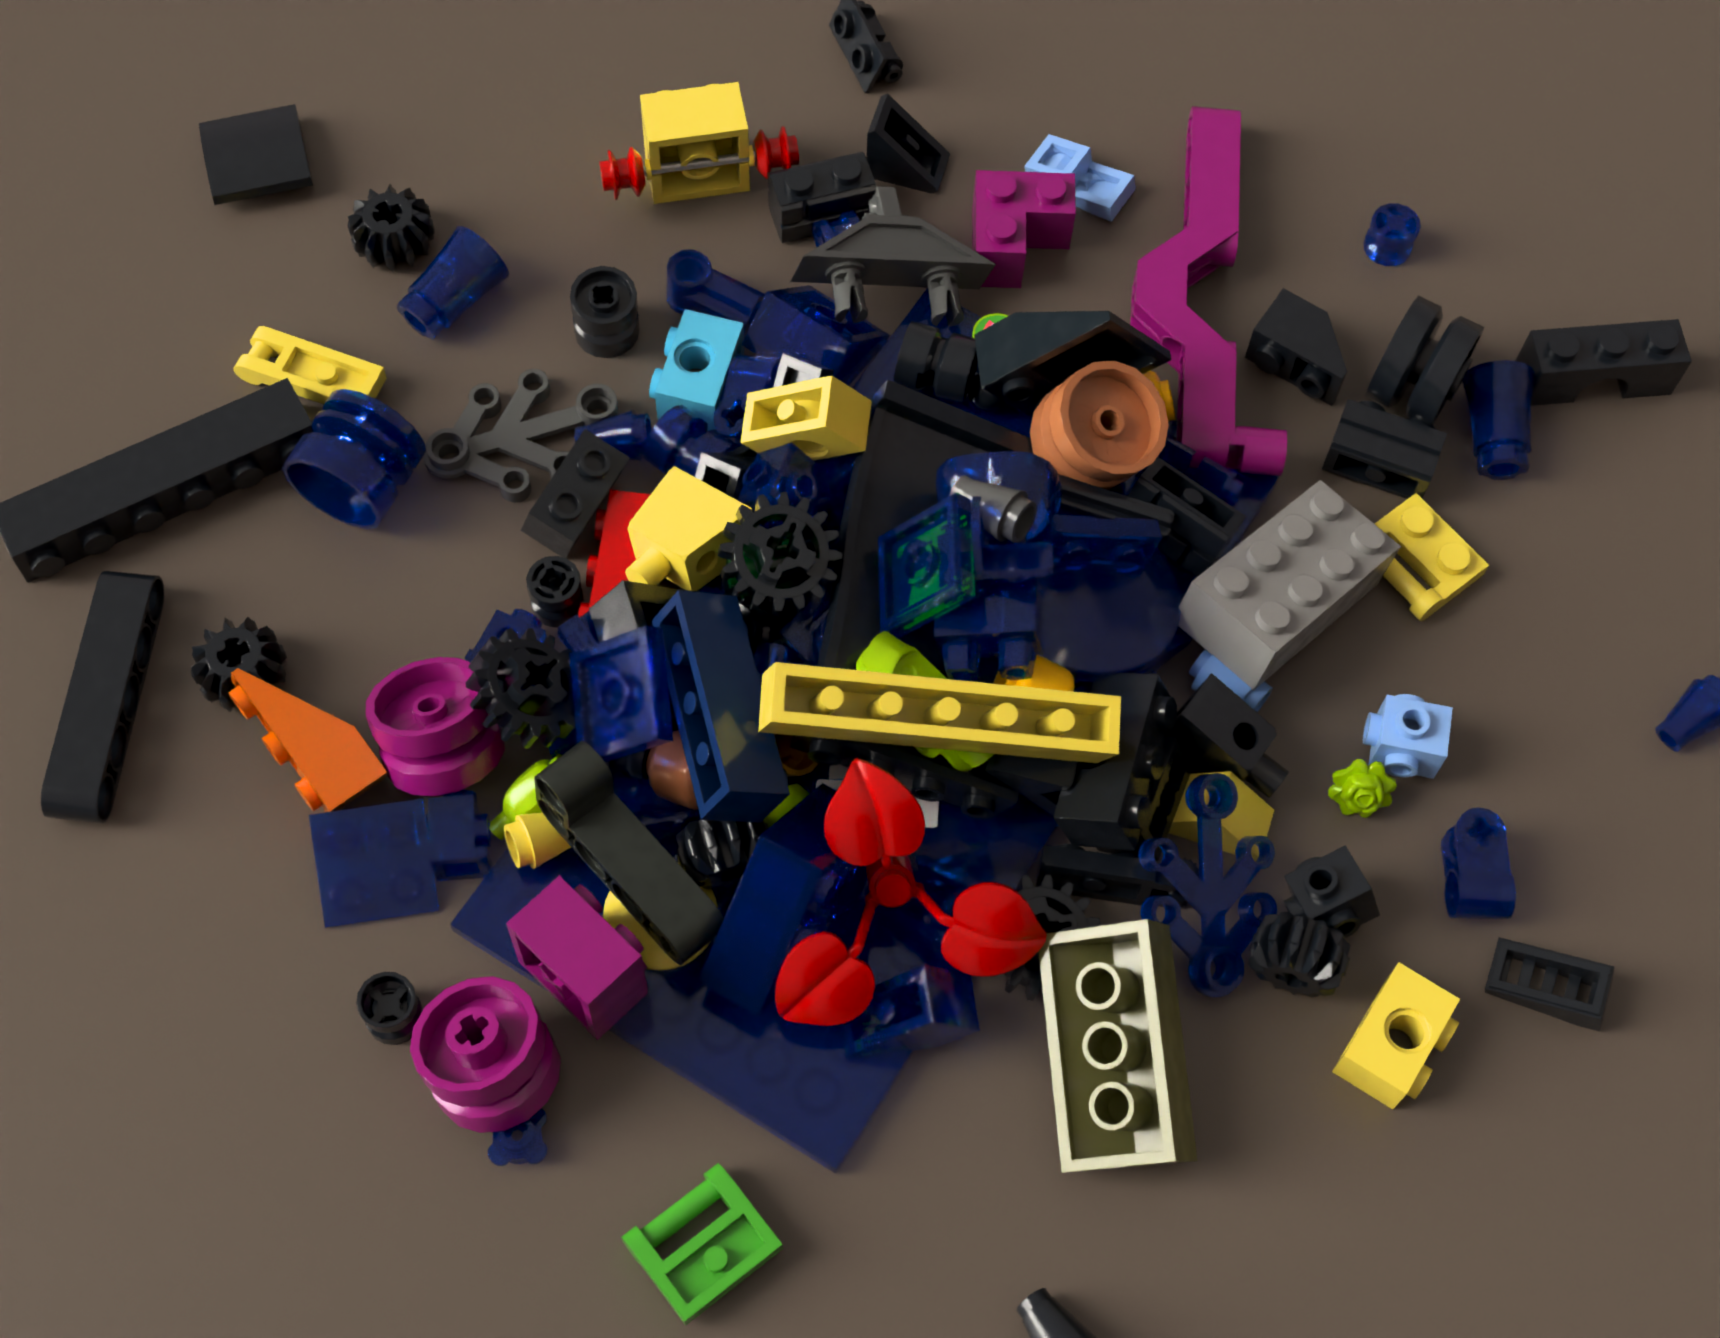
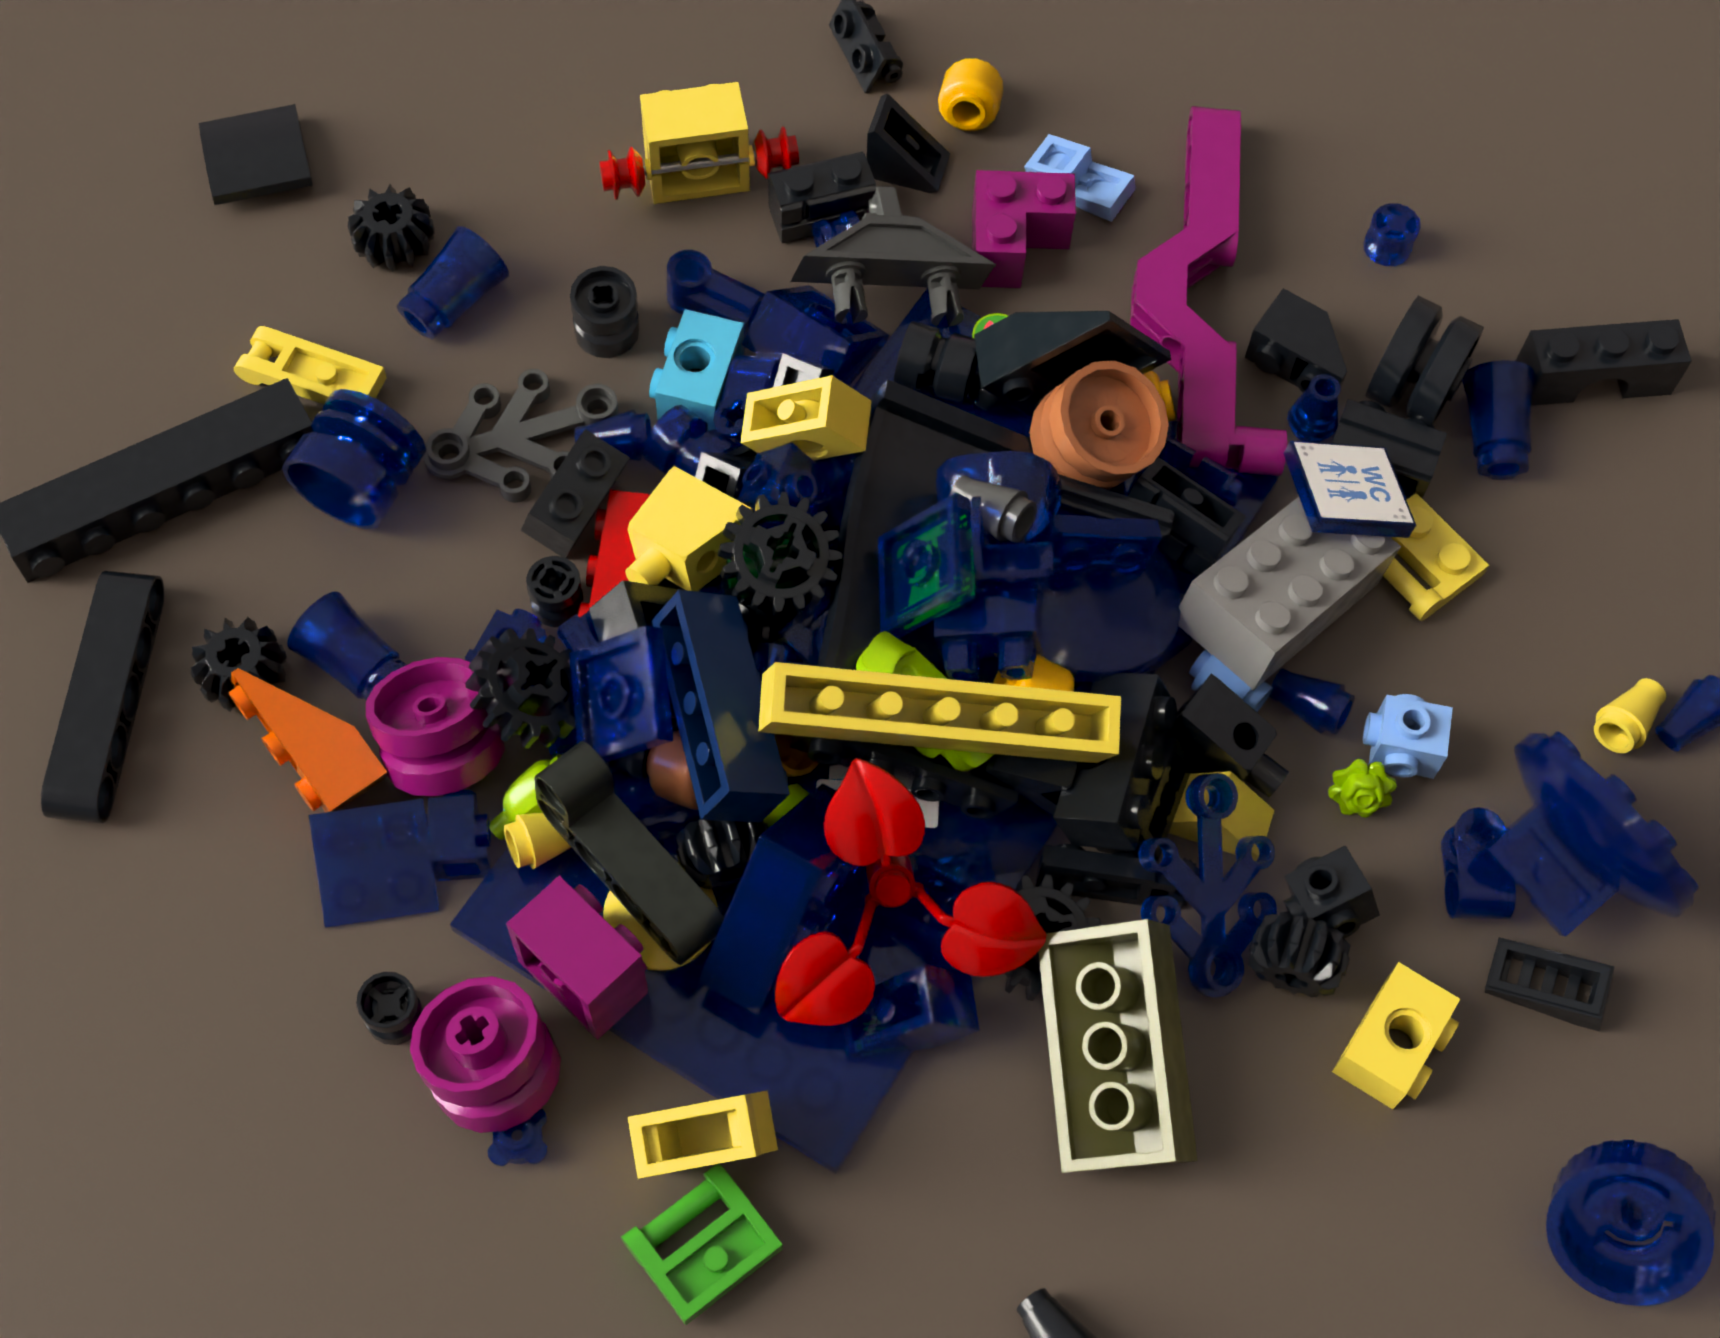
none -> clear blue plant [287,591,407,700]
none -> light yellow hips [628,1090,778,1179]
none -> yellow head [938,58,1004,131]
none -> clear blue cone [1269,668,1355,735]
none -> tile [1283,440,1416,538]
none -> clear blue cone [1288,374,1341,443]
none -> clear blue bracket [1483,731,1699,937]
none -> clear blue piece [1546,1139,1716,1306]
none -> light yellow cone [1594,678,1666,754]

